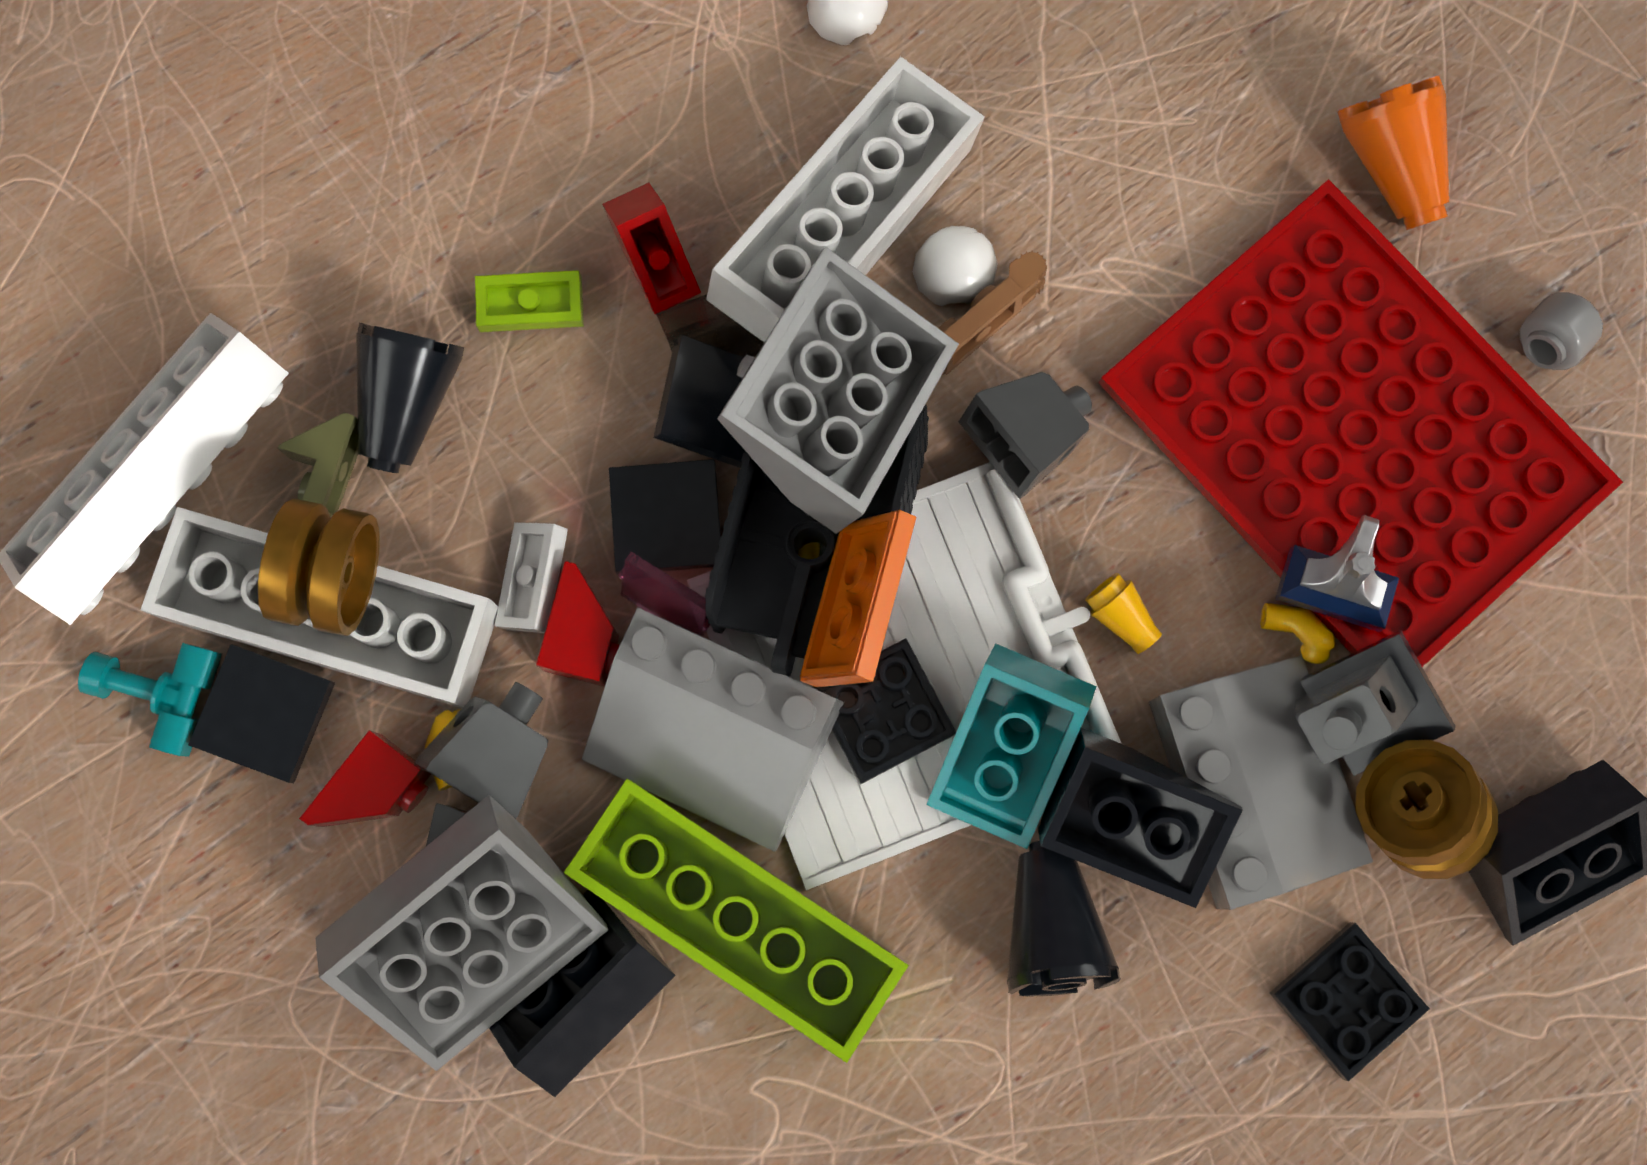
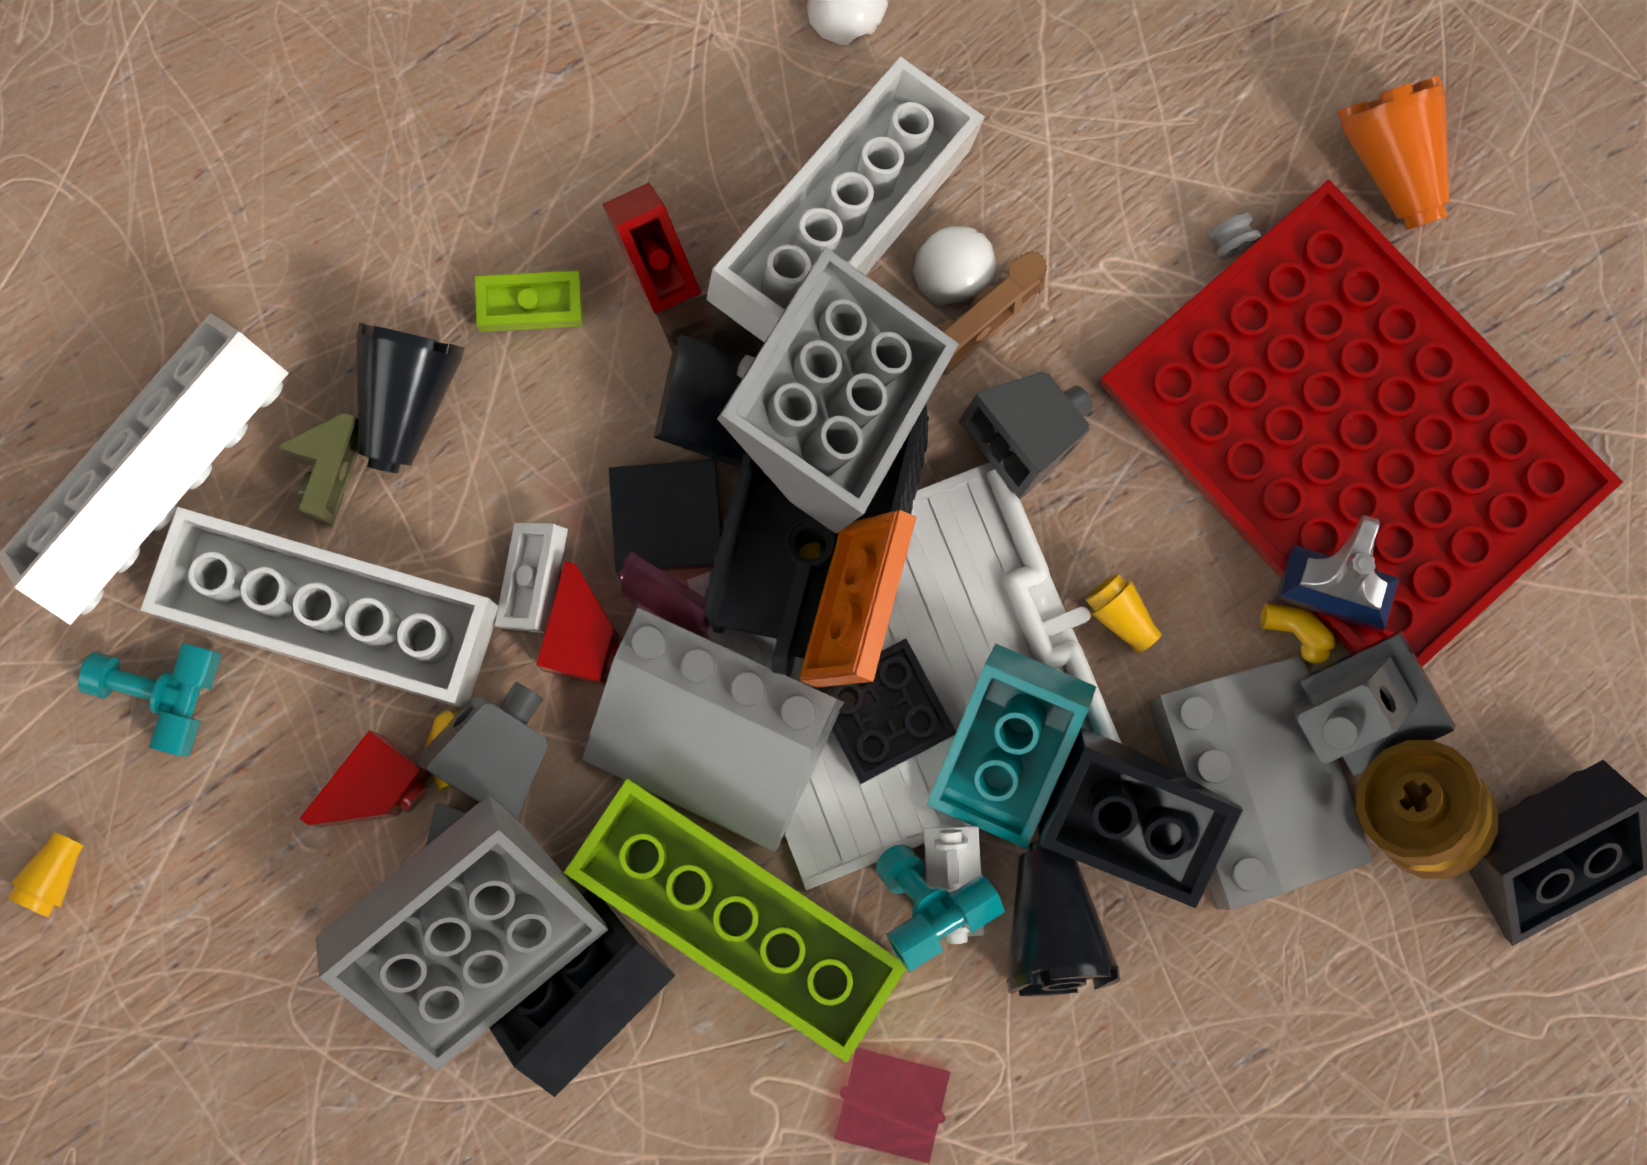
black tile [188,644,335,784] -> none
pearl gold wheel [258,498,380,636] -> none
black tile [1270,922,1430,1081] -> none
light grey head [1520,292,1603,370] -> none
none -> yellow cone [7,831,84,918]
none -> clear pink piece [834,1047,950,1164]
none -> teal bar [876,844,1005,972]
none -> white hinge [924,826,984,944]
none -> light grey bush [1208,213,1262,259]

